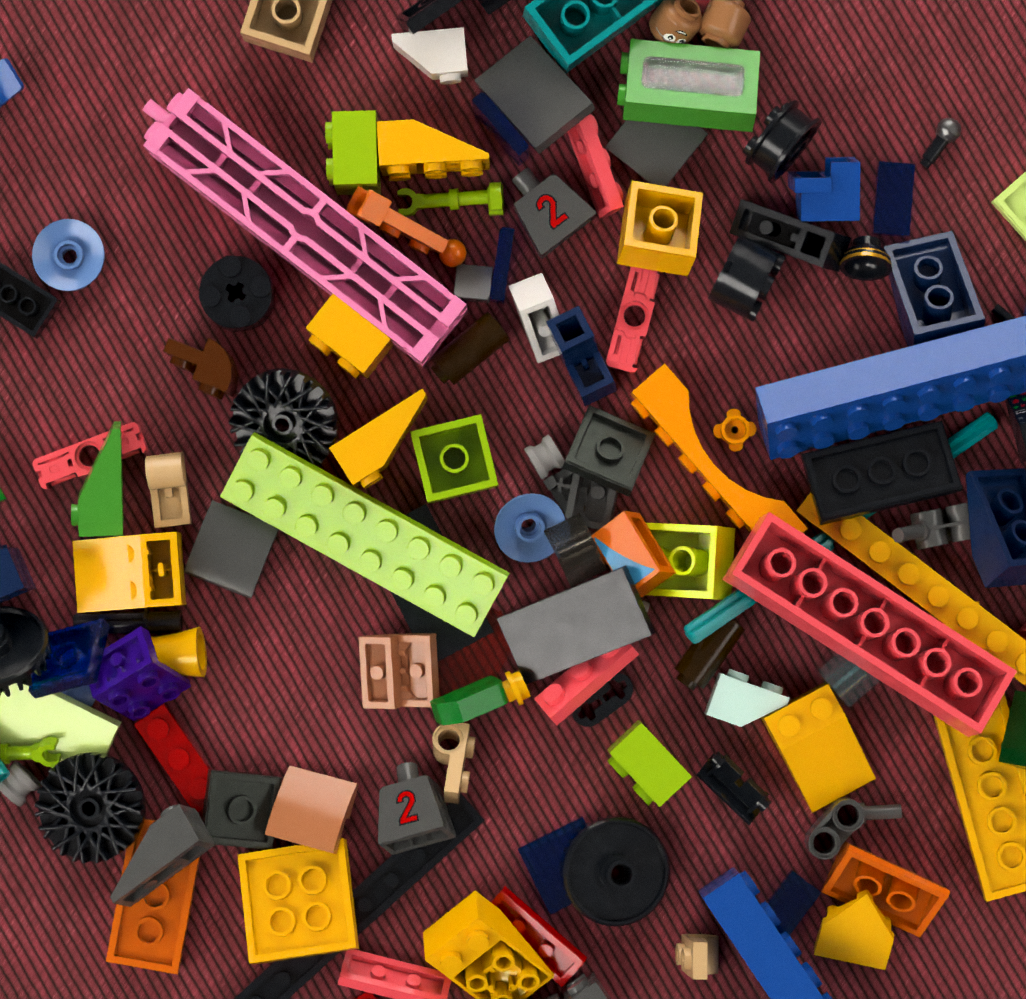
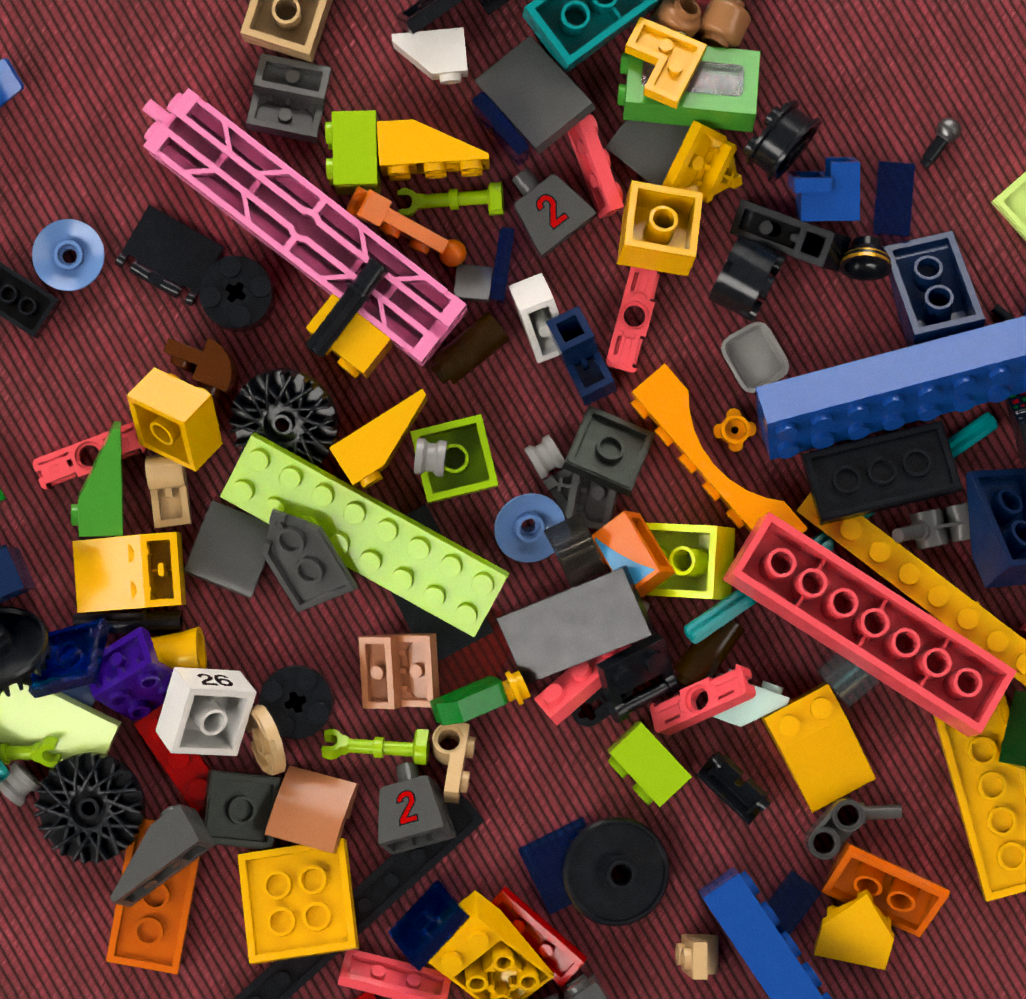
none -> black piece [115,205,225,306]
none -> yellow brick [127,367,223,472]
none -> white brick [155,667,257,756]
none -> tan tile [245,704,286,776]
none -> dark grey slope [246,53,332,144]
none -> black brick [259,665,335,739]
none -> dark grey tile [261,508,358,612]
none -> black axle [306,257,389,357]
none -> lime piece [321,729,430,765]
none -> clear blue tile [389,880,470,971]
none -> light grey wheel [414,438,447,477]
none -> black plate [596,633,681,723]
none -> yellow plate [625,17,707,109]
none -> coral piece [650,664,756,736]
none -> yellow slope [662,120,743,204]
none -> light grey piece [721,322,790,393]

